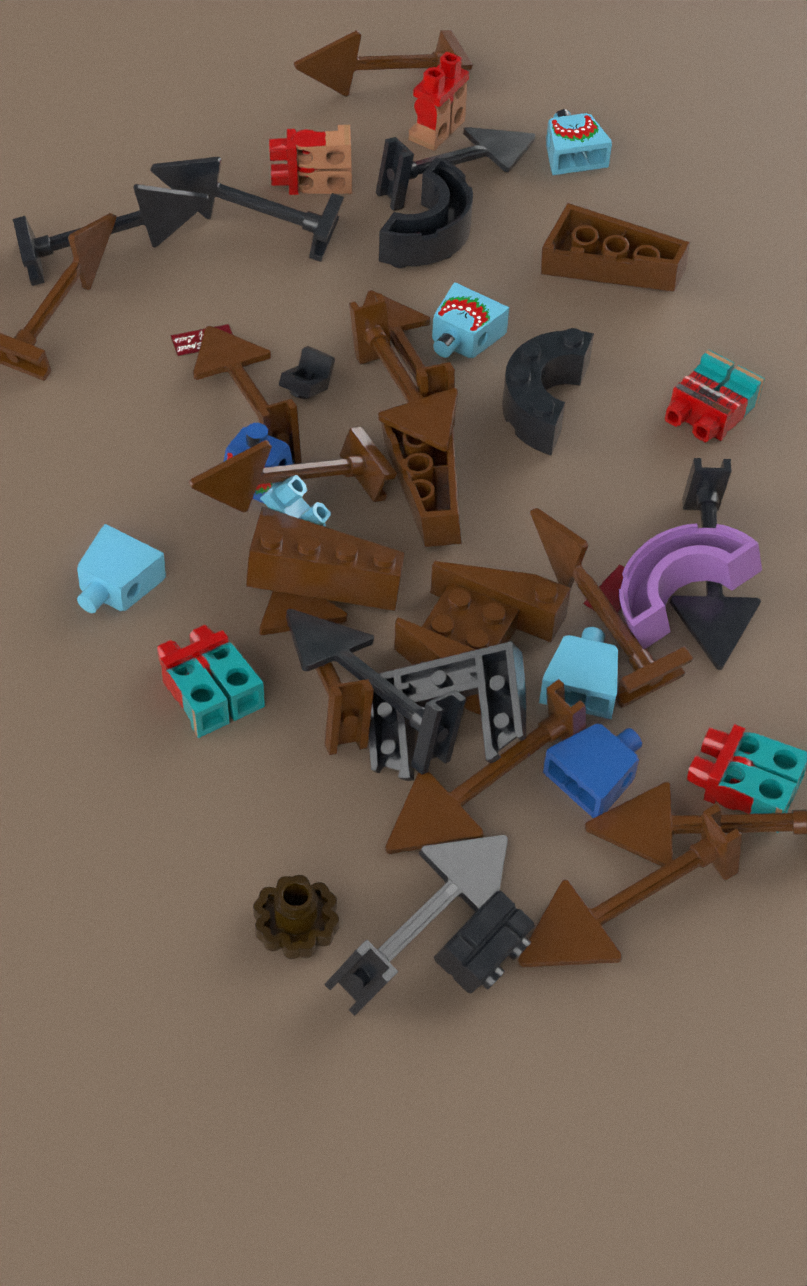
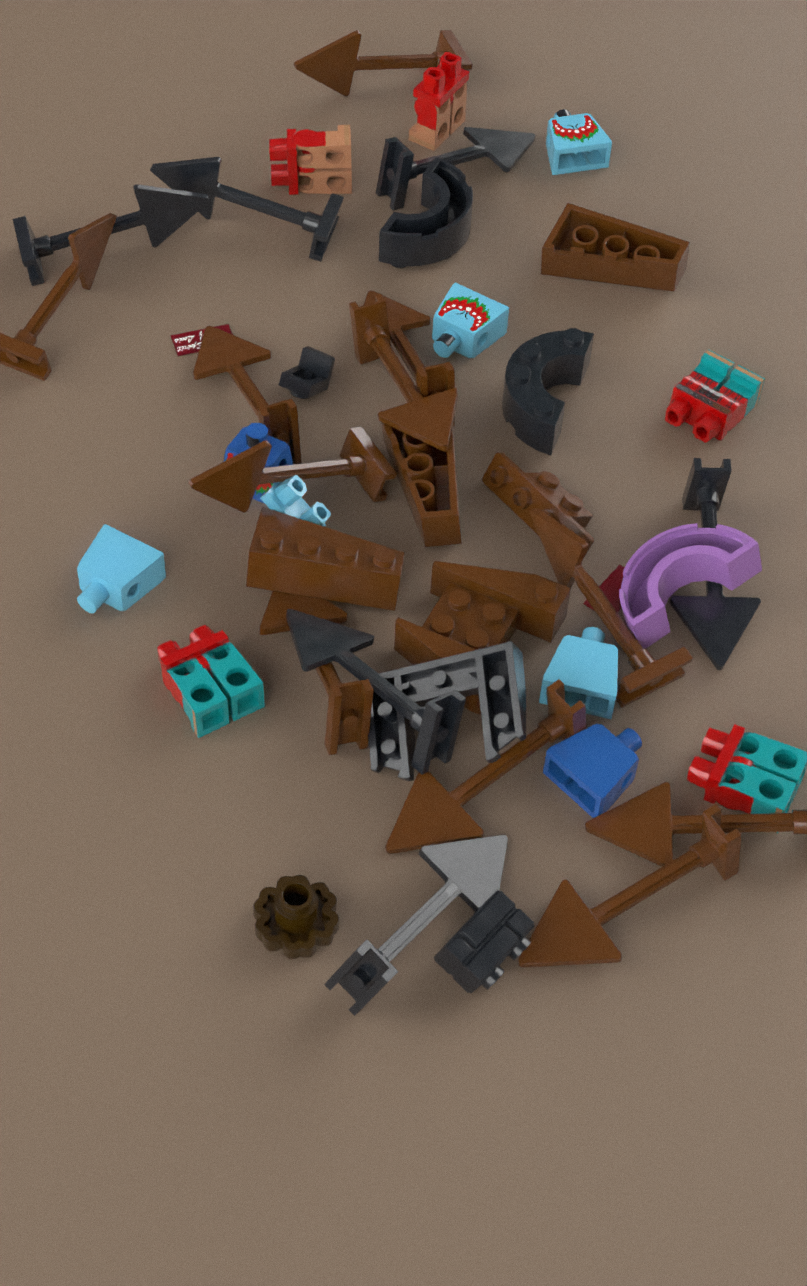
none -> reddish brown bracket [482,453,594,559]

